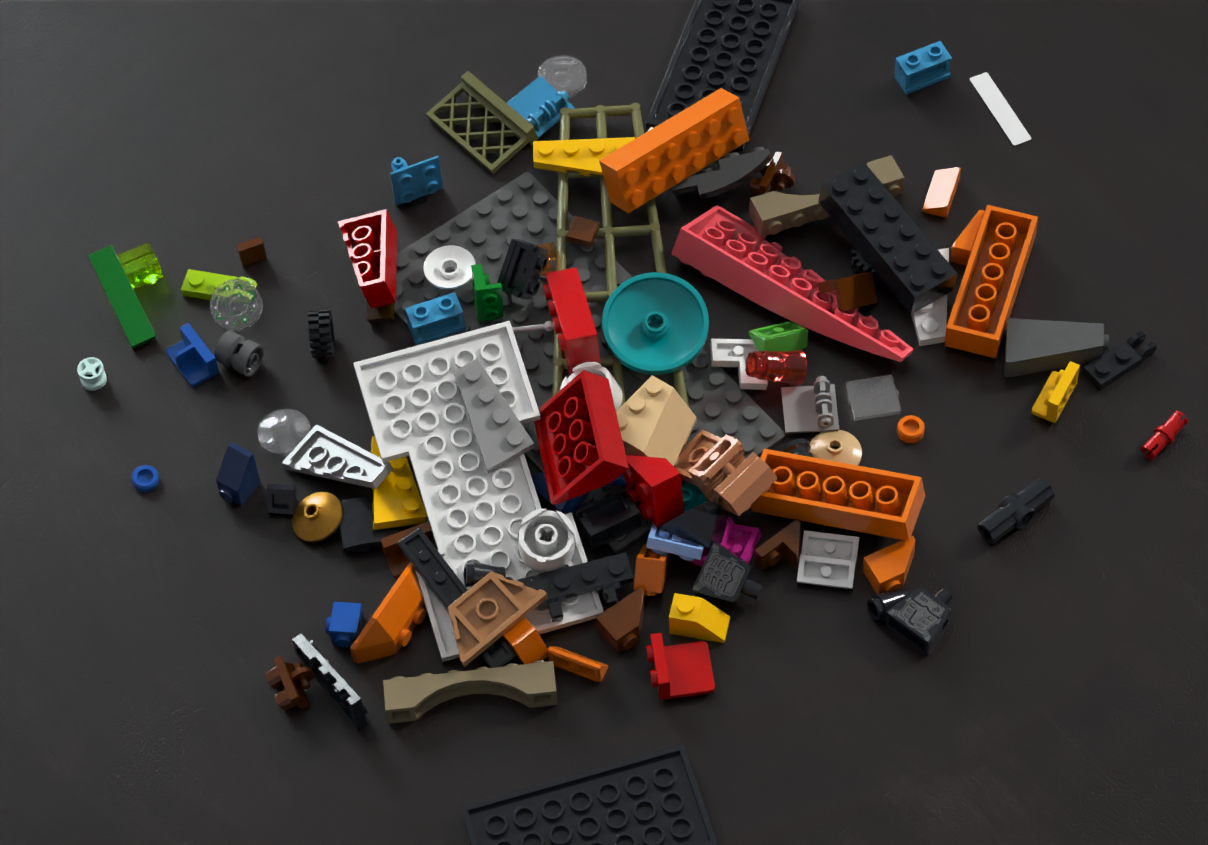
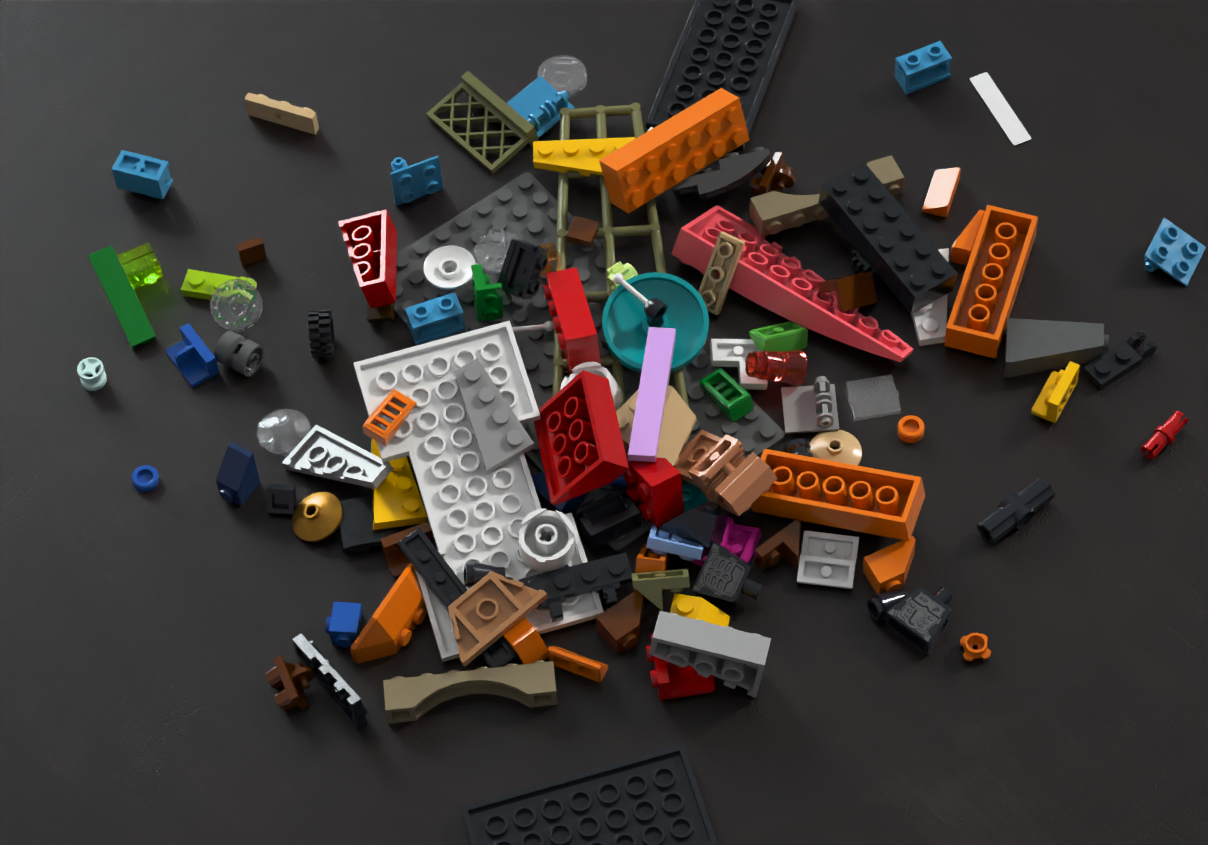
none -> dark azure hinge [112,150,173,199]
none -> tan tile [244,93,319,135]
none -> orange slope [362,389,417,446]
none -> clear dish [473,227,522,273]
none -> yellowish green gear [606,261,638,291]
none -> hinge [613,273,668,322]
none -> lavender tile [628,327,676,462]
none -> olive slope [632,569,690,611]
none -> light grey wedge [649,611,771,698]
none -> tan tile [698,232,746,315]
none -> green slope [699,368,754,422]
none -> orange plate [960,633,991,661]
none -> dark azure hinge [1144,217,1206,286]

